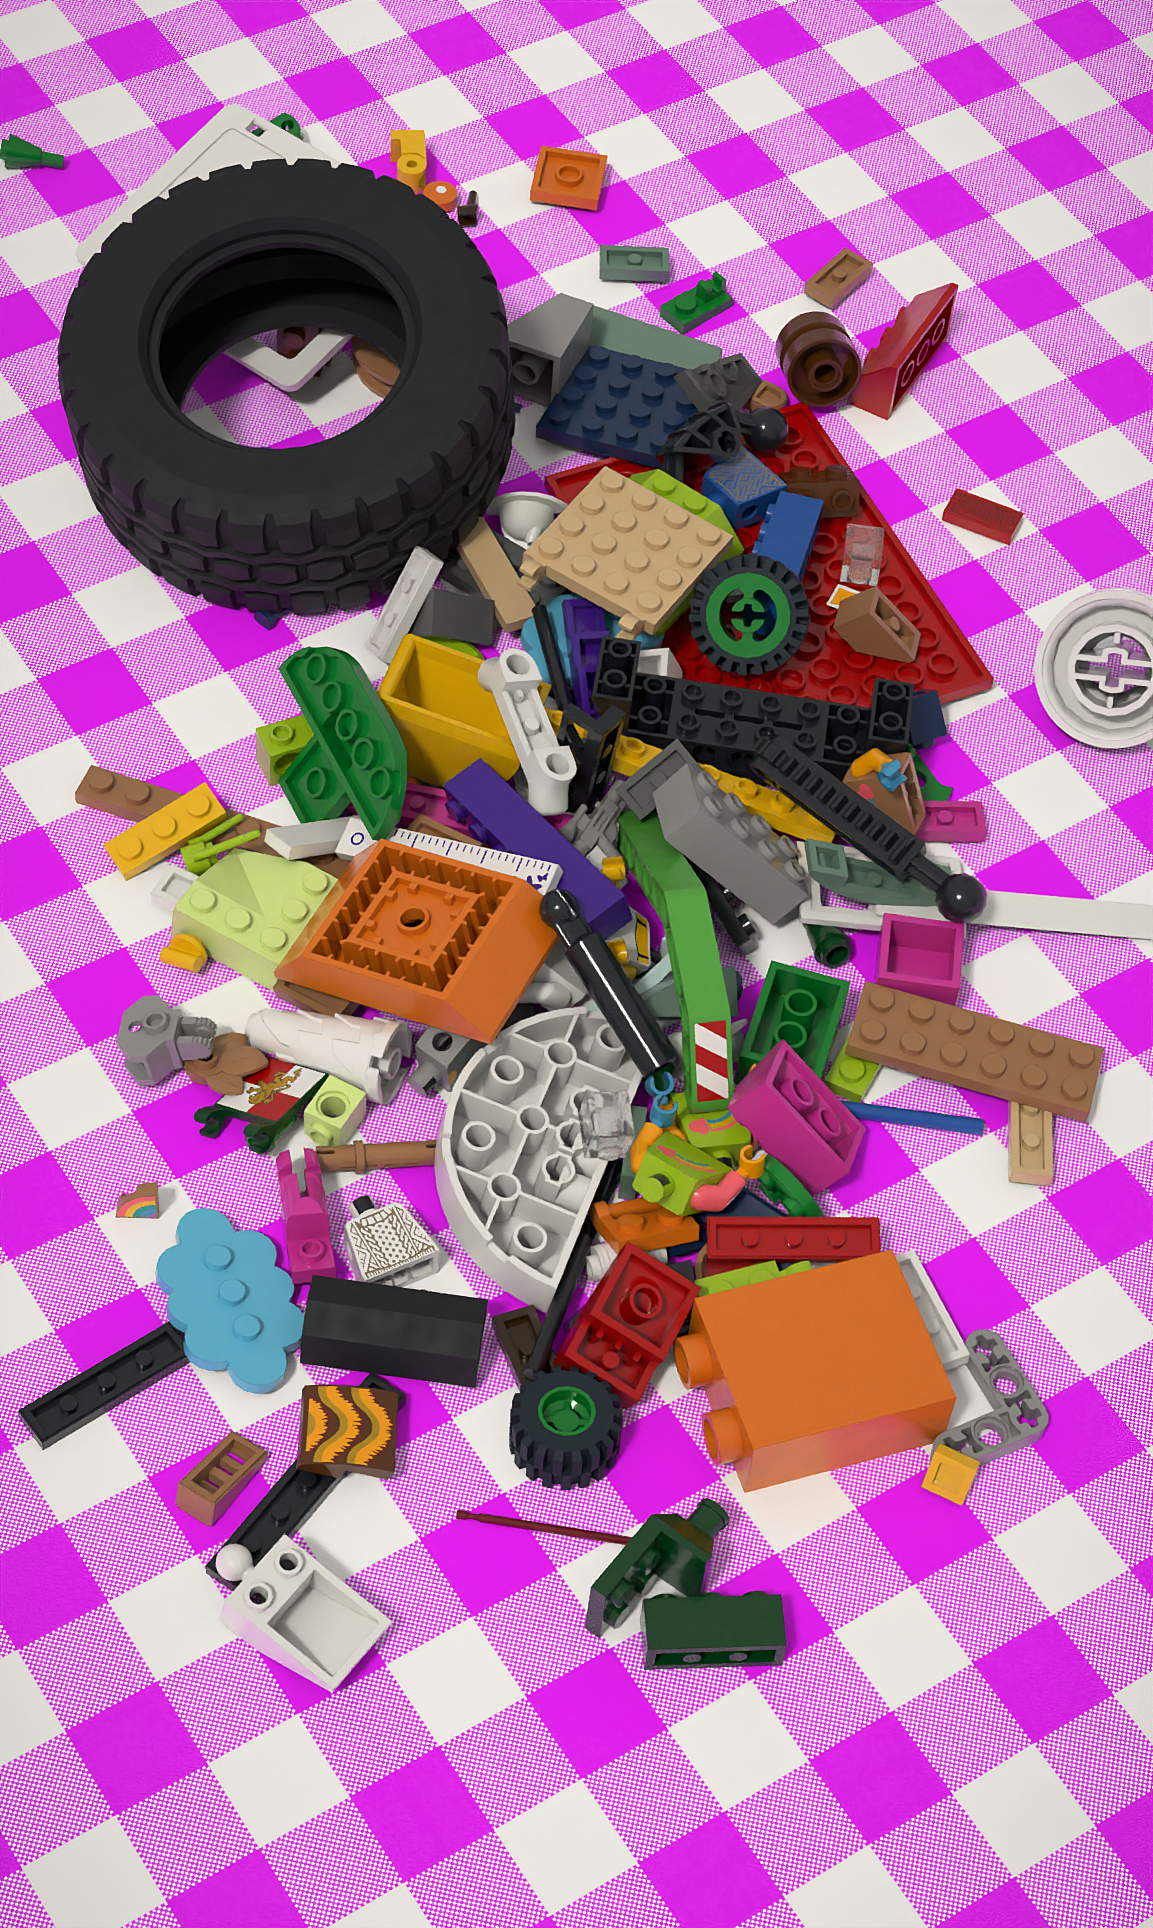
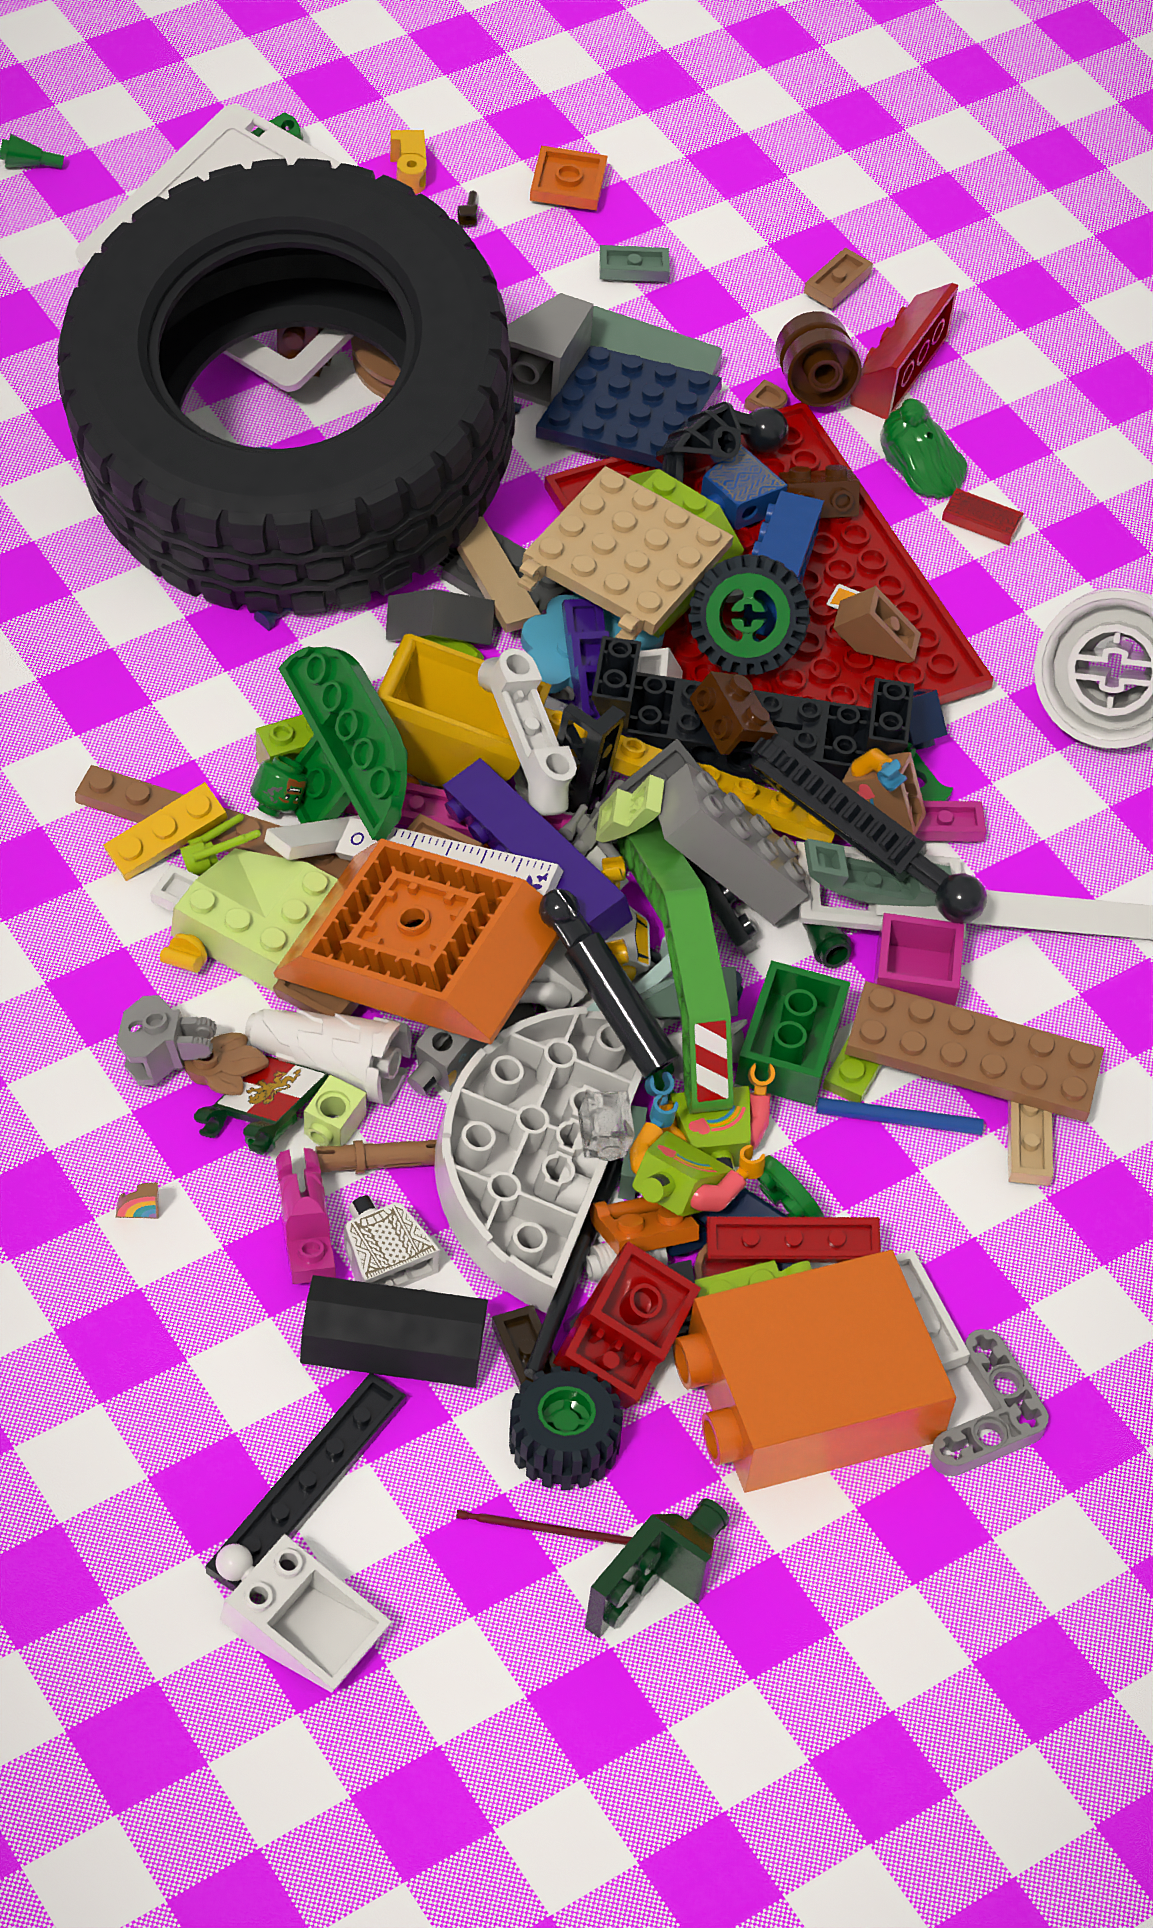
black tile [18,1321,190,1450] -> none
medium azure plate [155,1208,304,1394] -> none
medium nougat slope [176,1431,268,1526] -> none
slope [296,1384,398,1480] -> none
white tile [364,545,444,664] -> none
orange tile [423,181,457,213] -> none
white helmet [487,491,568,550] -> none
black bar [531,605,573,712] -> none
dark green brick [640,1591,787,1670] -> none
green plate [659,271,734,335] -> none
dark grey wing [673,353,762,412] -> none
dark pink slope [727,1039,866,1197] -> none
clear brick [840,523,884,586] -> none
yellow tile [921,1443,981,1506] -> none
none -> green head [250,755,308,817]
none -> yellowish green slope [595,775,664,843]
none -> reddish brown bracket [690,671,778,755]
none -> green hair [880,398,967,499]

